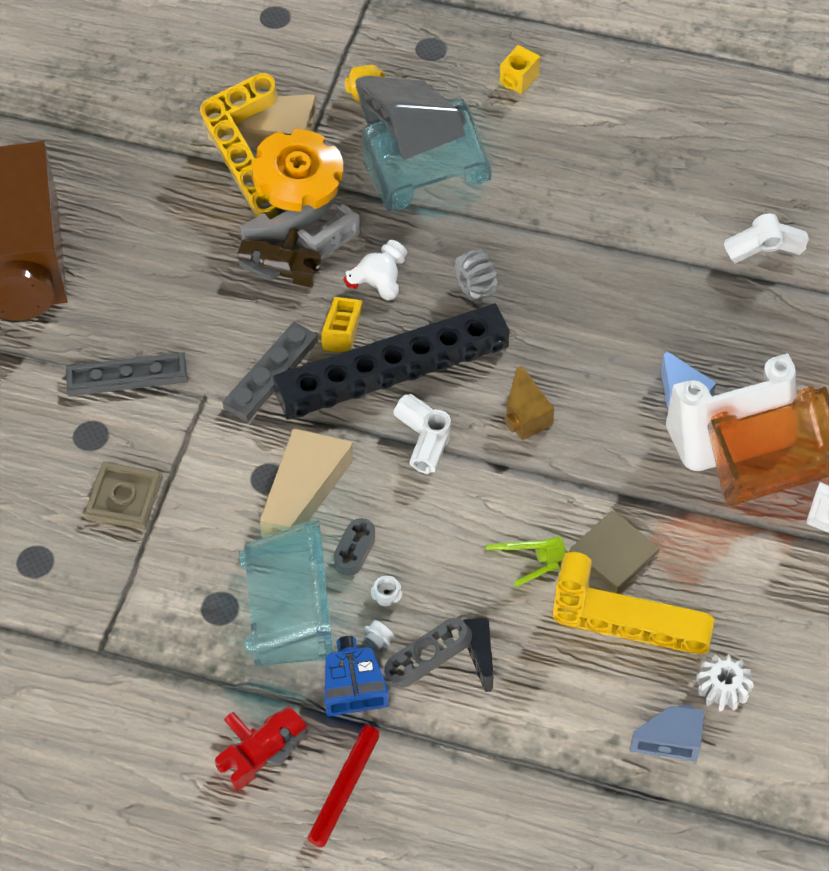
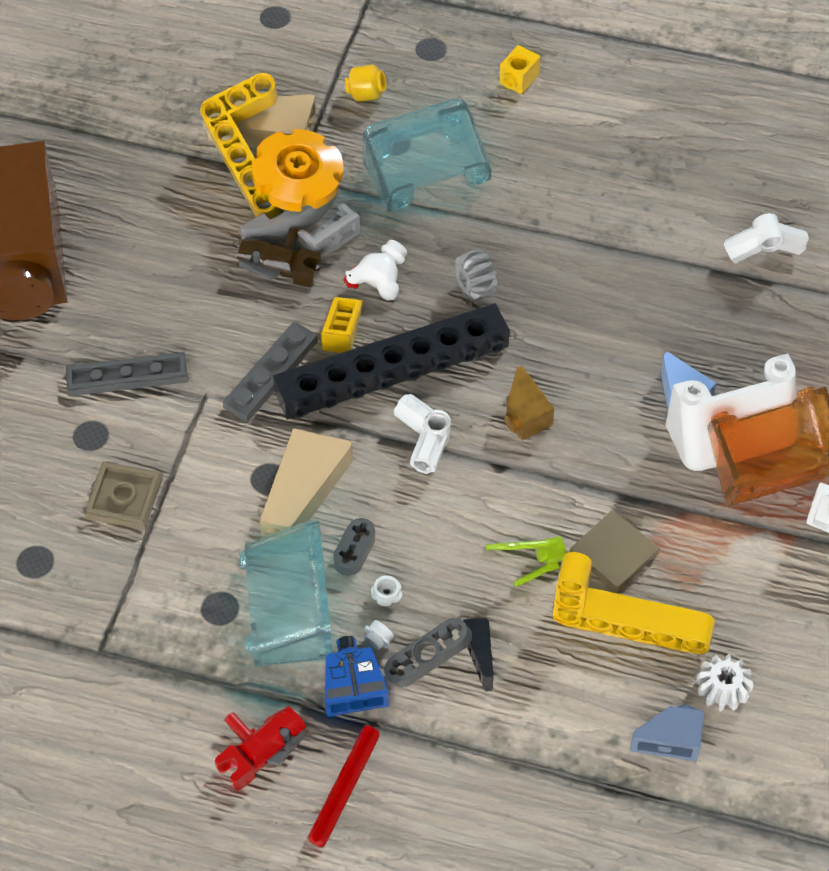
dark grey windscreen [355,75,466,160] -> none

